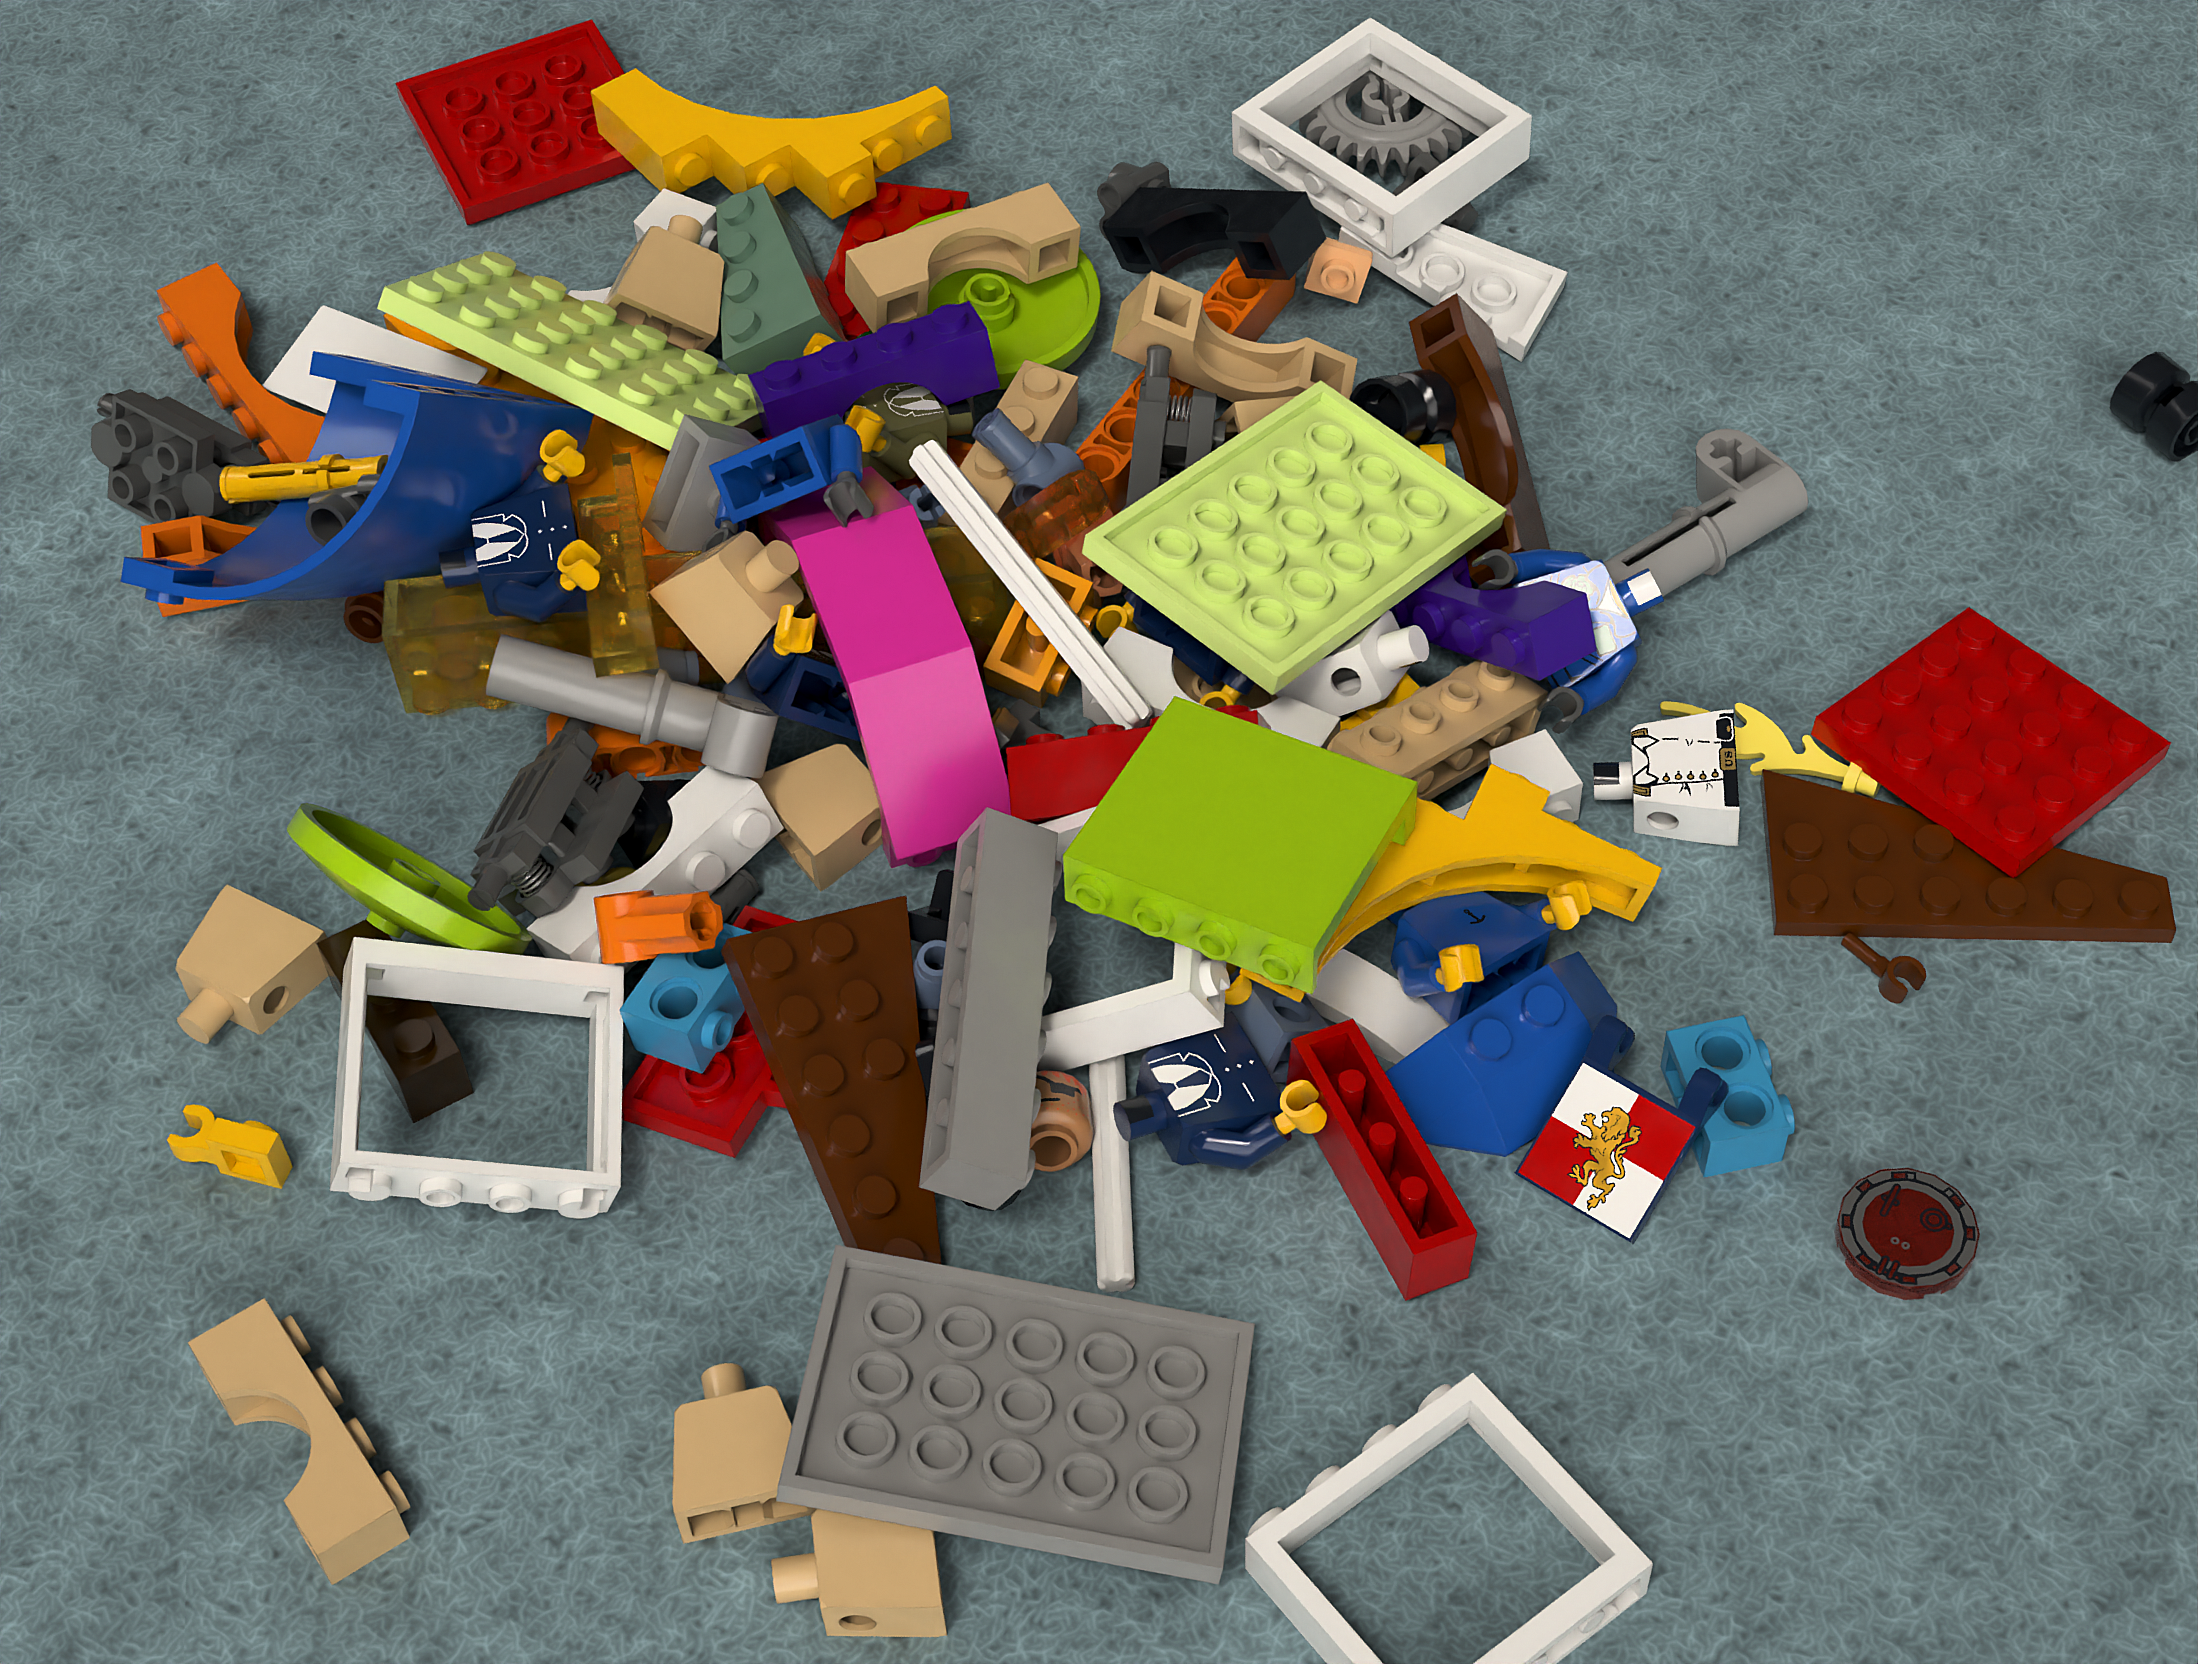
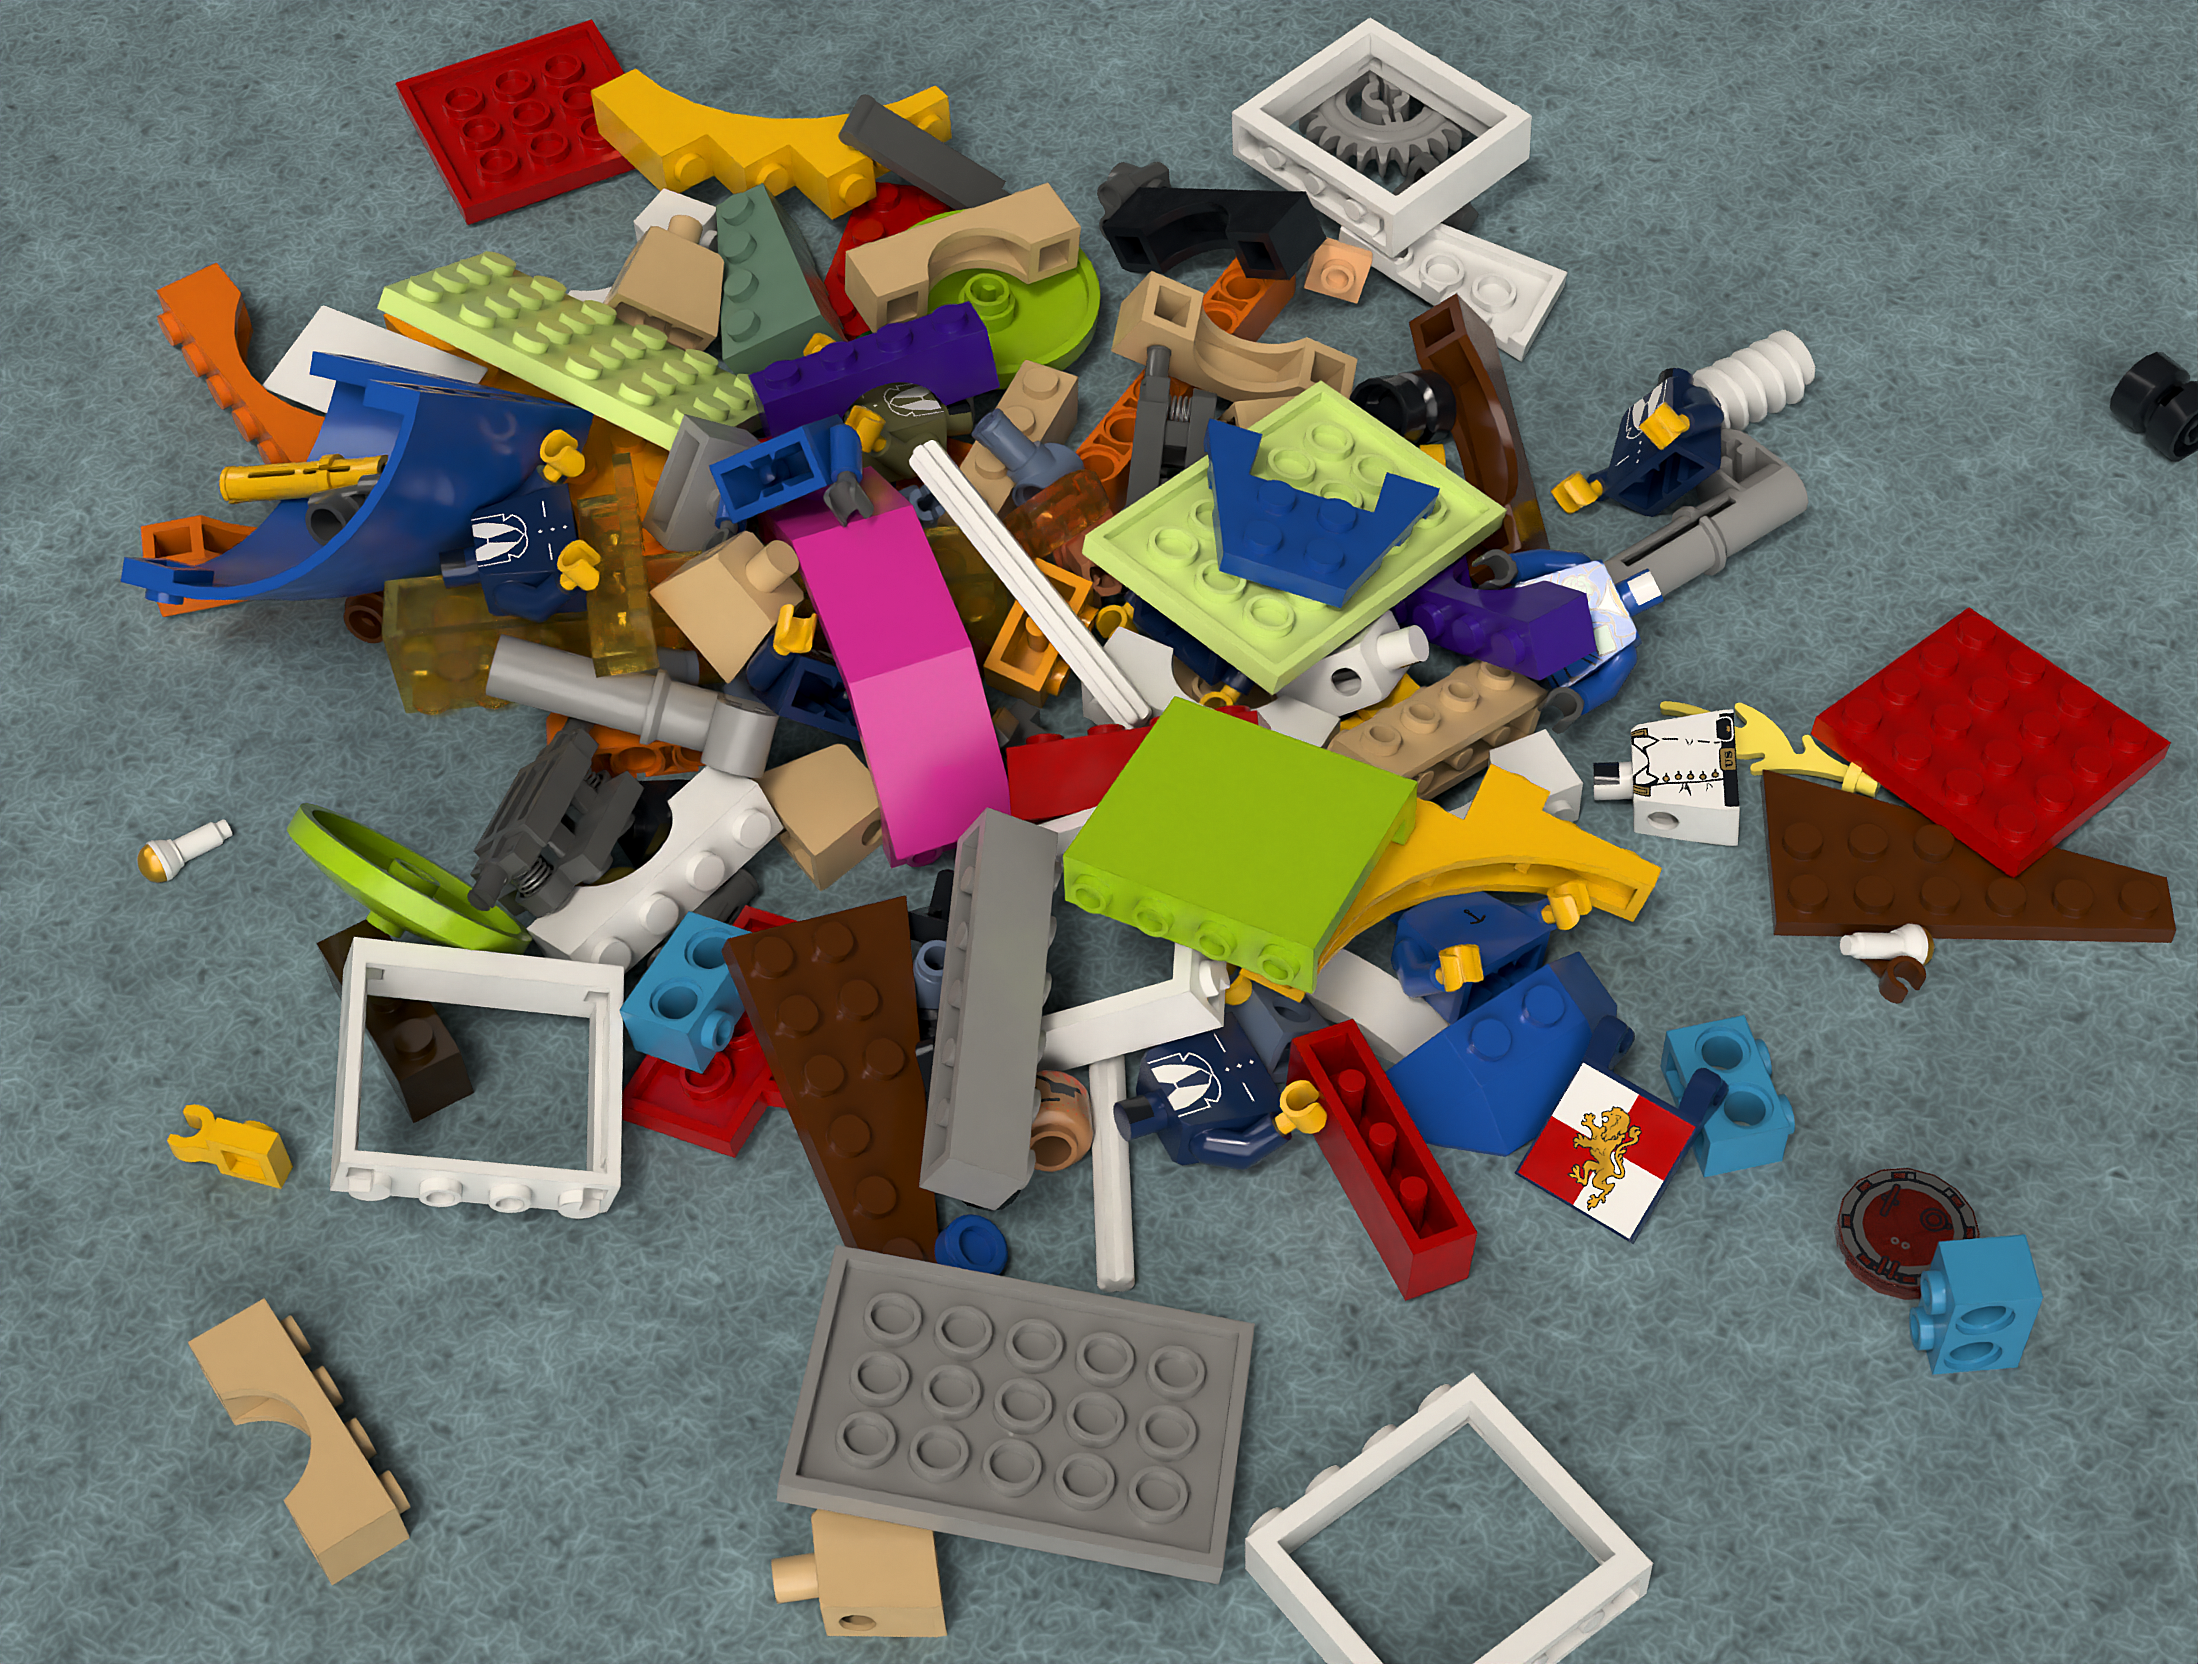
dark grey piece [91,389,281,524] -> none
tan torso [176,885,328,1044] -> none
orange piece [593,890,723,964] -> none
tan torso [672,1363,817,1544] -> none
none -> white piece [137,819,233,883]
none -> dark grey piece [838,94,1012,210]
none -> blue tile [935,1214,1008,1275]
none -> blue wing [1203,418,1440,608]
none -> dark blue torso [1551,368,1724,517]
none -> white piece [1693,330,1815,431]
none -> white piece [1840,924,1935,966]
none -> dark azure brick [1909,1234,2043,1375]

